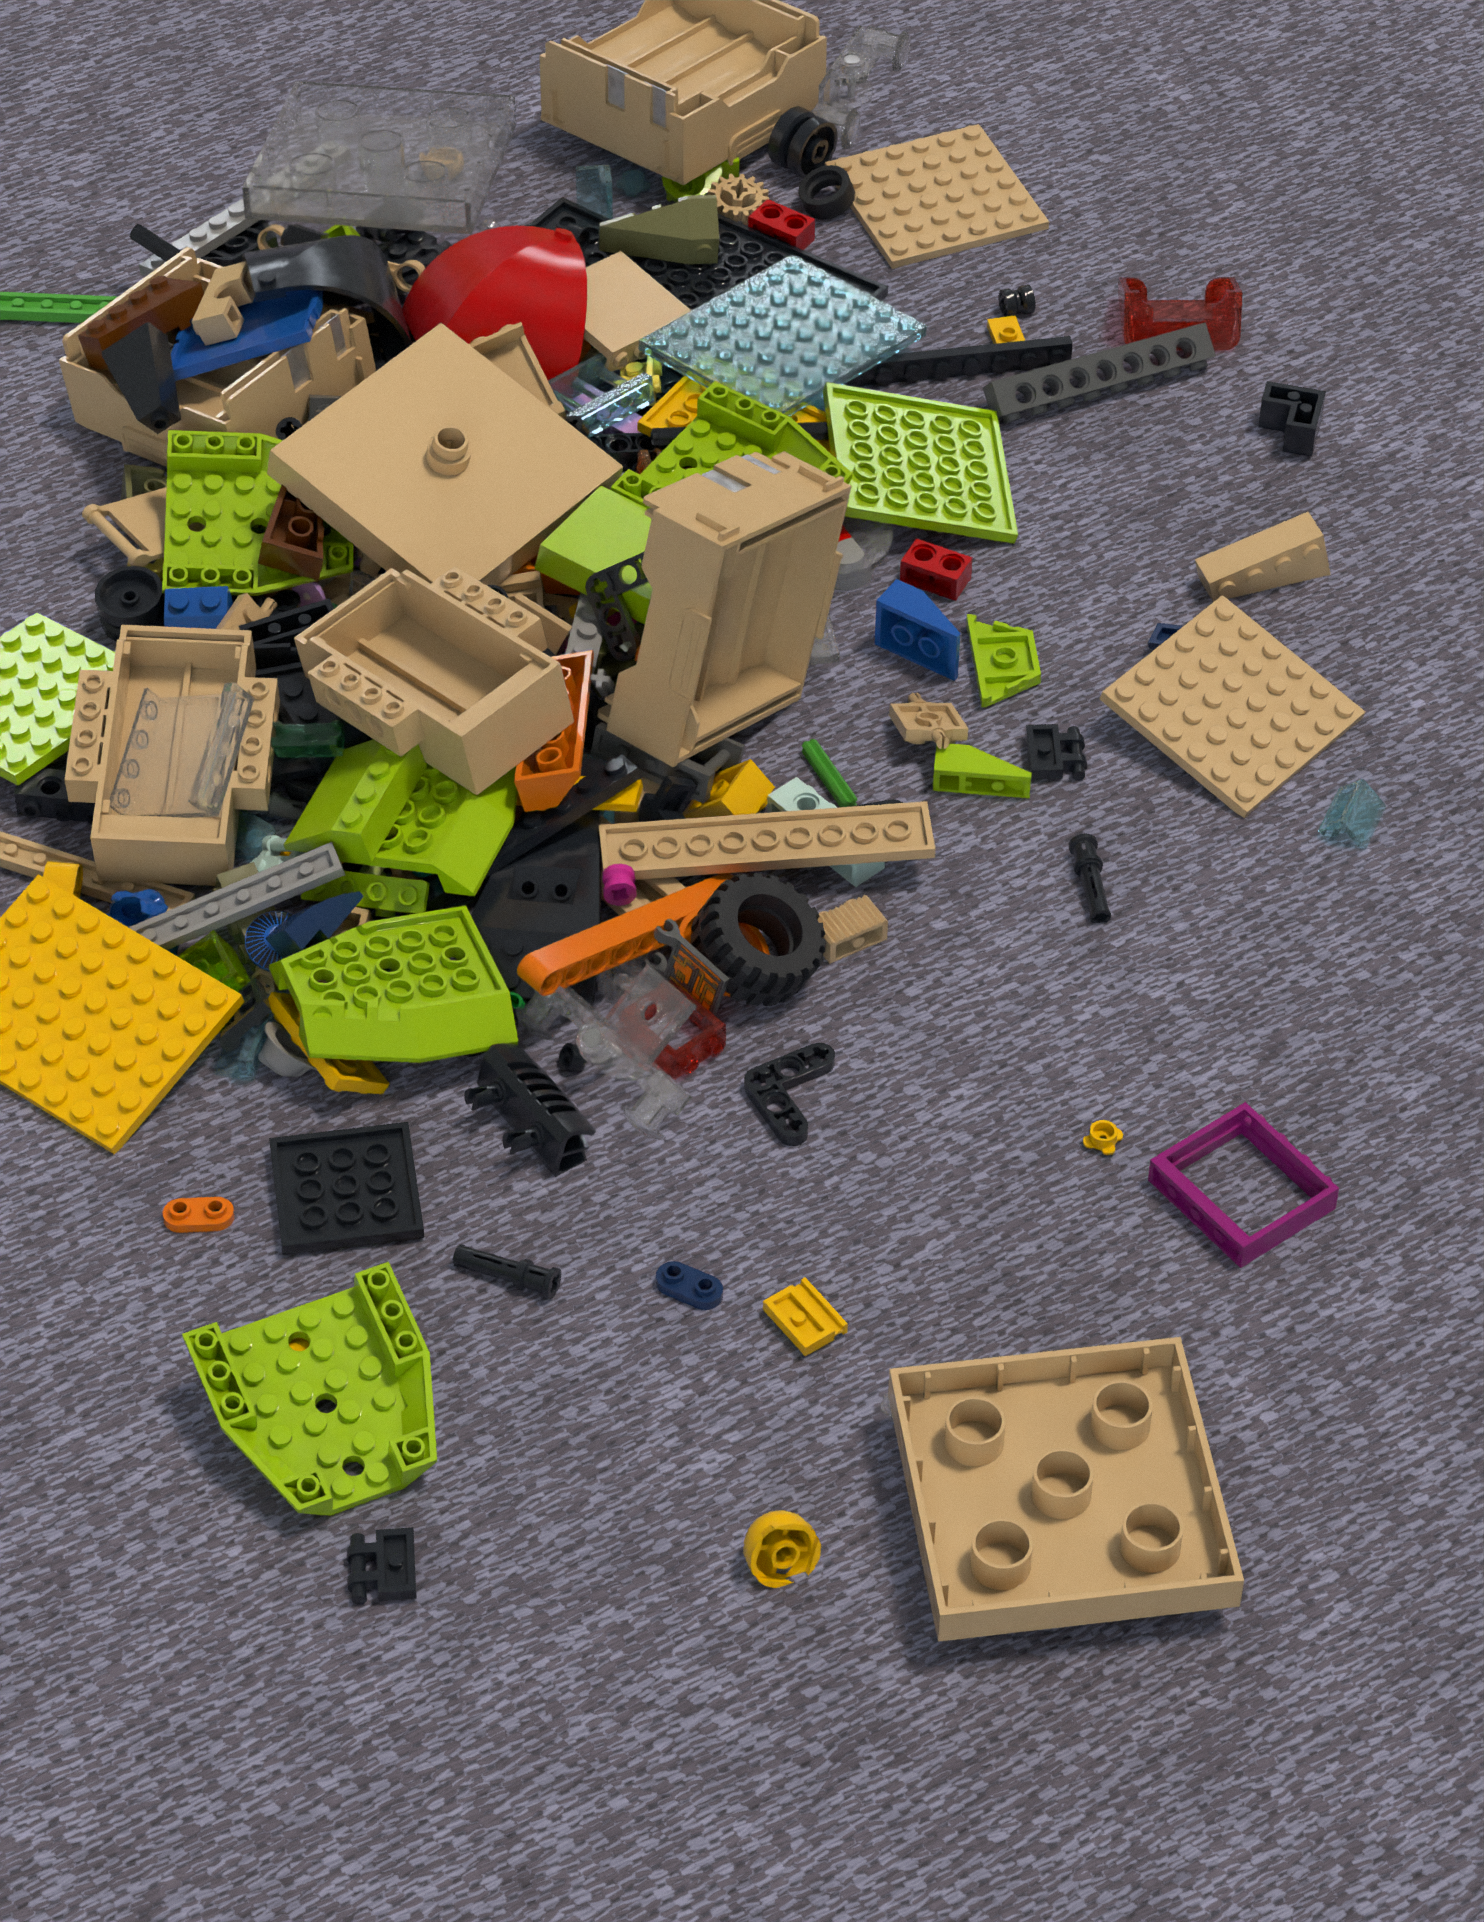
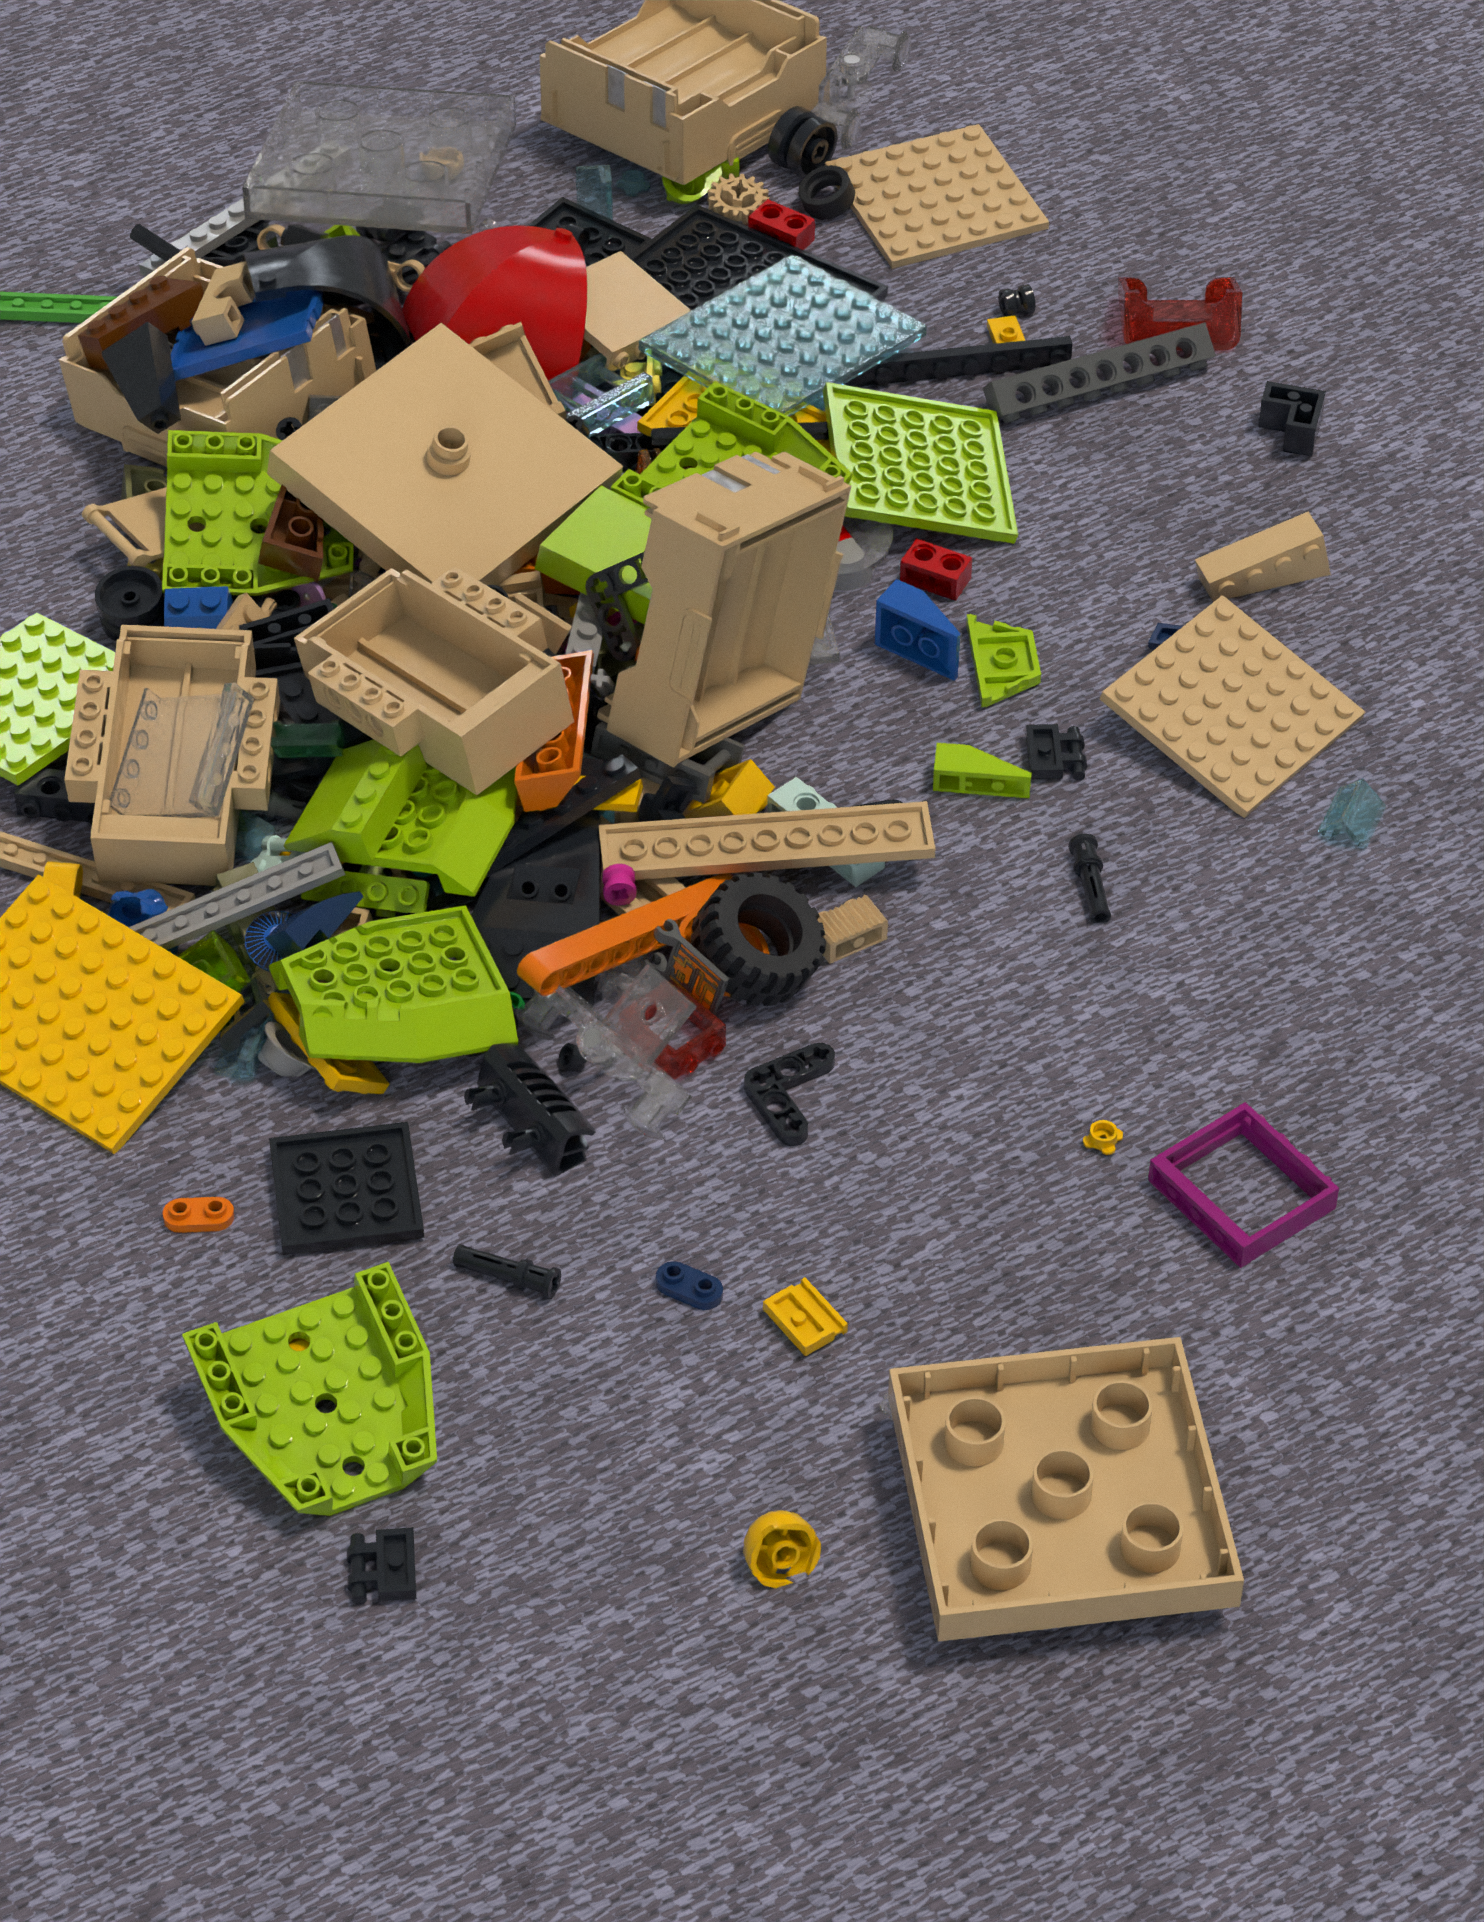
olive wedge [598,195,719,264] -> none
bright green axle [802,739,857,807] -> none
tan plate [889,693,968,749] -> none

